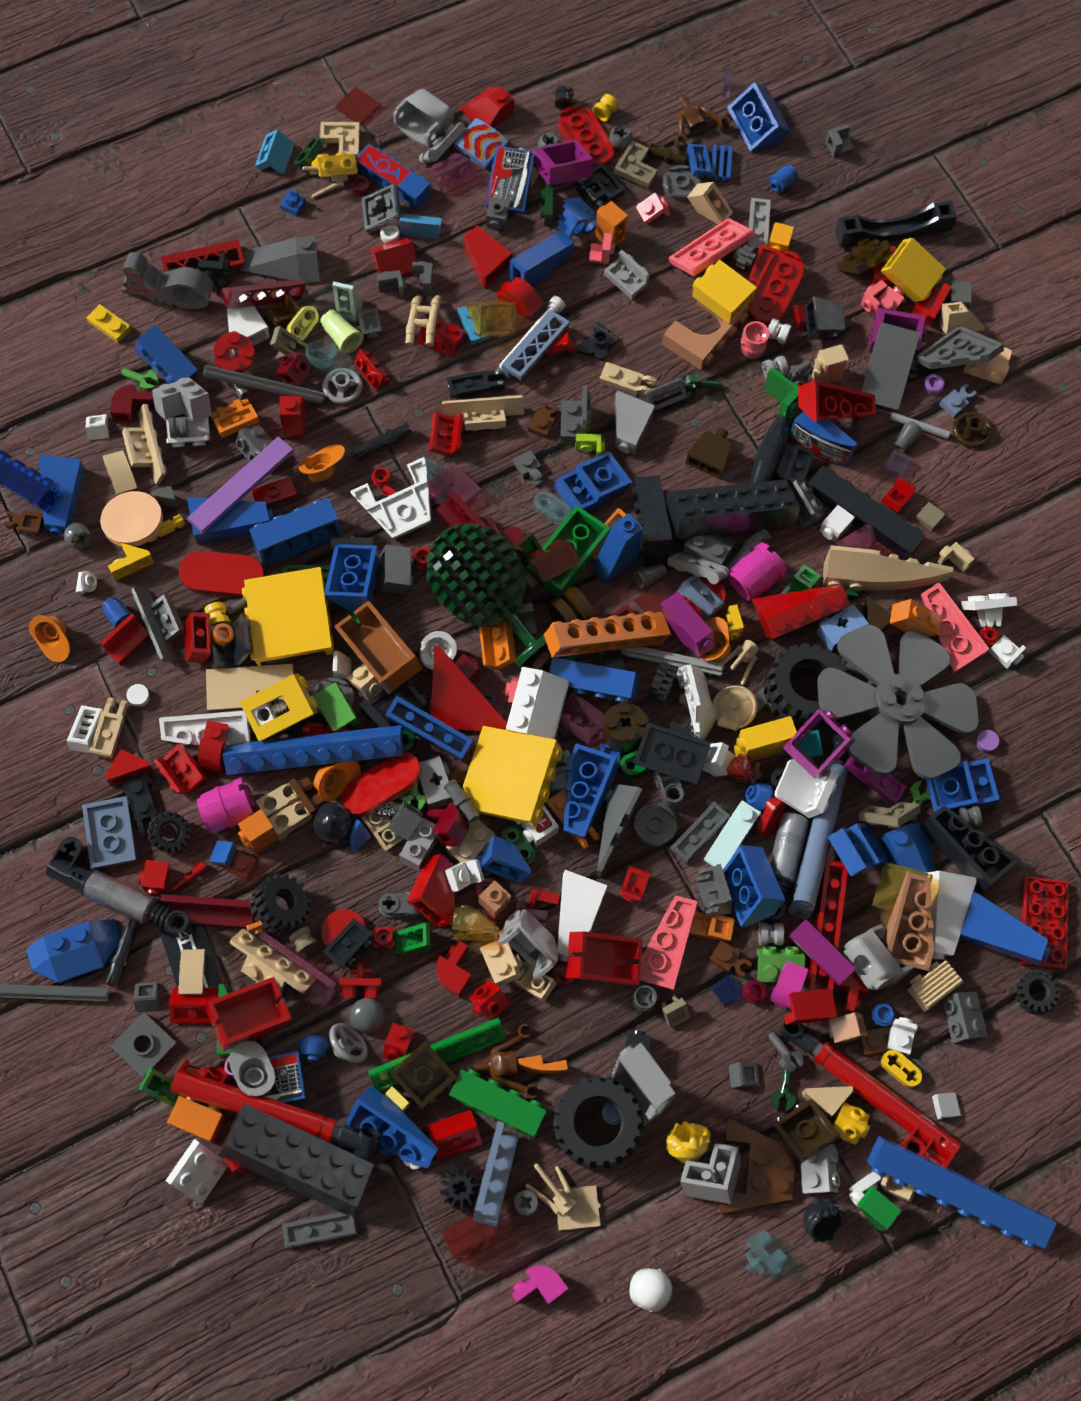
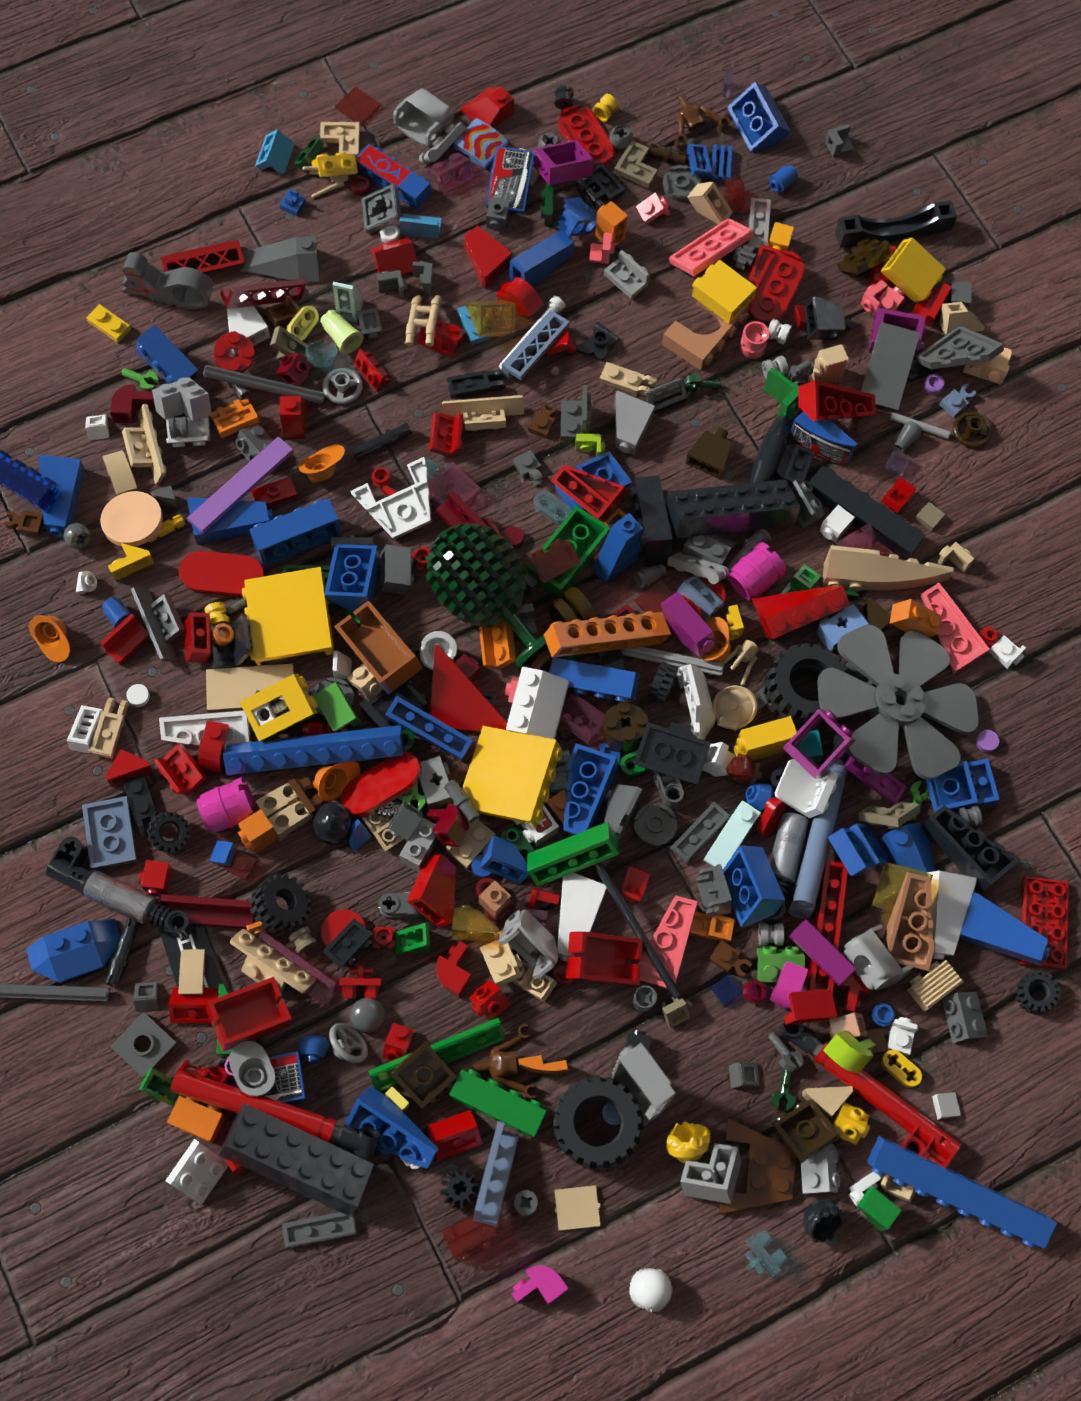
red pin [171,861,208,893] -> none
black bracket [198,252,233,291] -> none
white bracket [445,859,484,892] -> none
bracket [513,532,542,566] -> none
tan plant [525,1164,577,1216] -> none
white plate [961,593,1017,627] -> none
none -> green brick [527,822,619,887]
none -> red wedge [551,464,630,523]
none -> black piece [593,862,682,999]
none -> clear red hips [721,177,750,211]
none -> lime brick [823,1030,876,1073]

